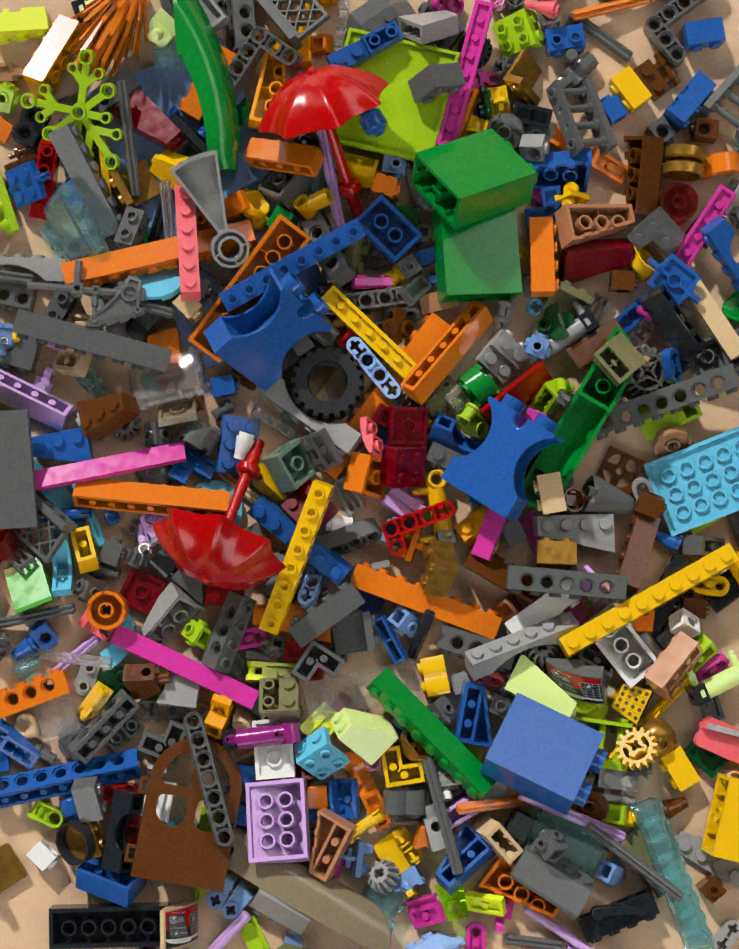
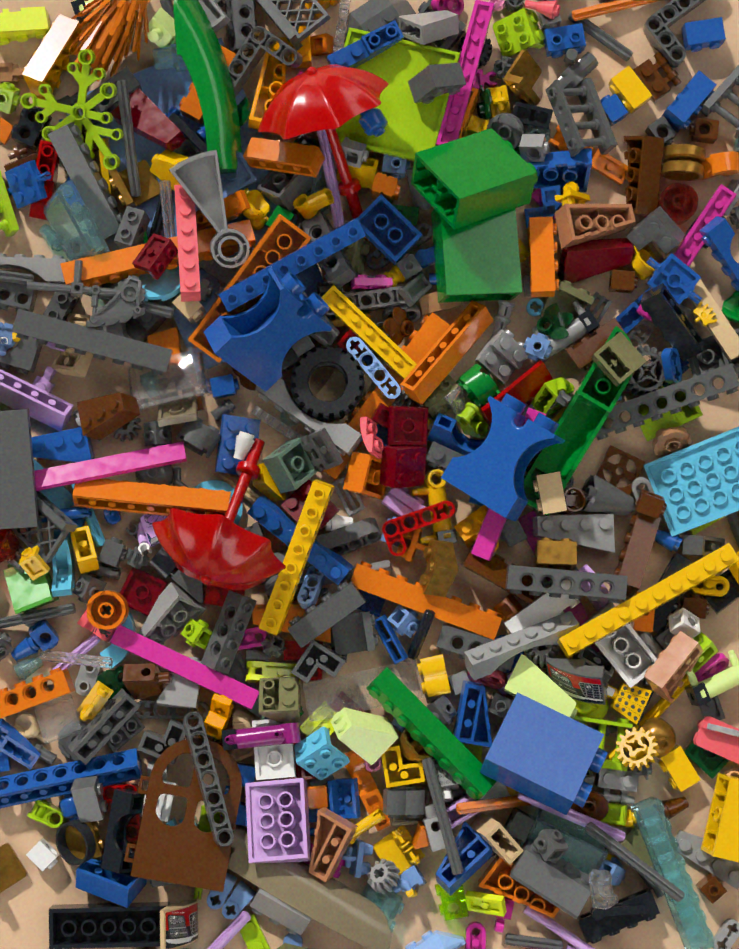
clear light blue plate [76,367,110,398] -> none
blue plate [167,446,216,486] -> none
dark pink plate [404,892,447,929] -> none
none -> yellow bracket [19,545,50,580]
none -> dark red bracket [132,233,178,280]
none -> light grey brick [341,137,369,168]
none -> clear leg [589,869,618,909]
none -> yellow piece [693,301,717,326]

